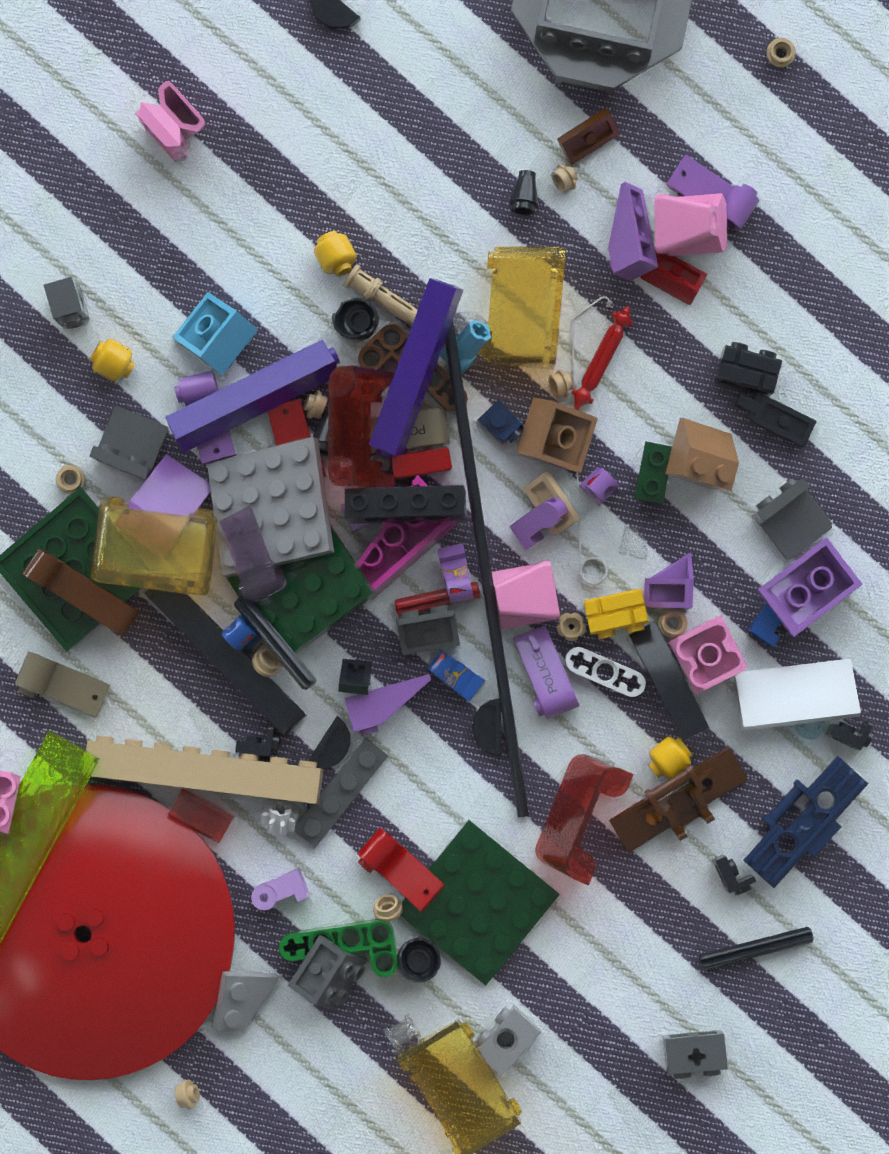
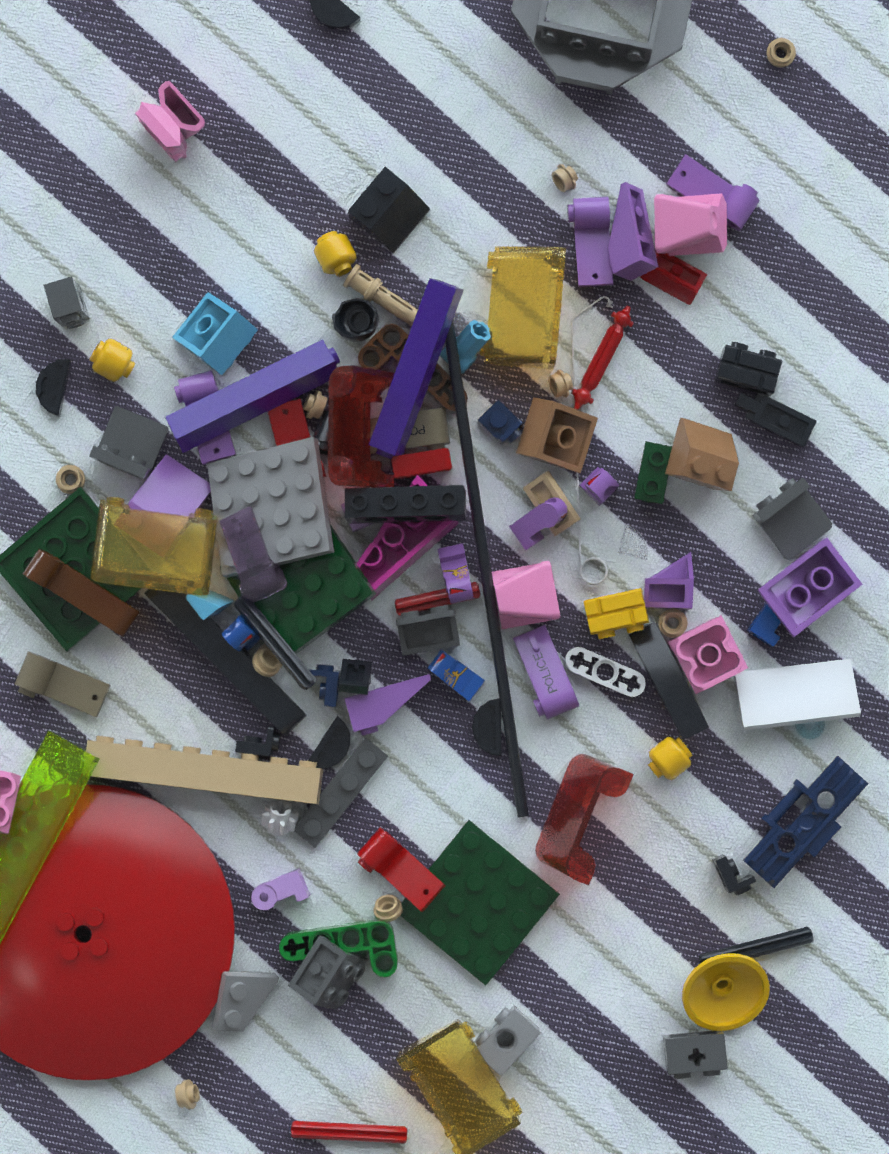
clear red plate [168,788,234,843] -> none
clear bush [383,1014,421,1052] -> none
black hair [397,938,441,983] -> none
black cone [509,170,538,216] -> none
reddish brown plate [557,108,620,165] -> none
tan plate [557,613,586,641] -> none
reddish brown piece [609,746,748,853] -> none
black bracket [825,721,875,750] -> none
none -> black tile [36,359,72,417]
none -> medium azure slope [186,588,234,620]
none -> red axle [291,1121,408,1144]
none -> dark blue bracket [310,664,340,707]
none -> black slope [348,166,430,254]
none -> medium lavender door [567,196,613,287]
none -> yellow dish [682,953,770,1031]

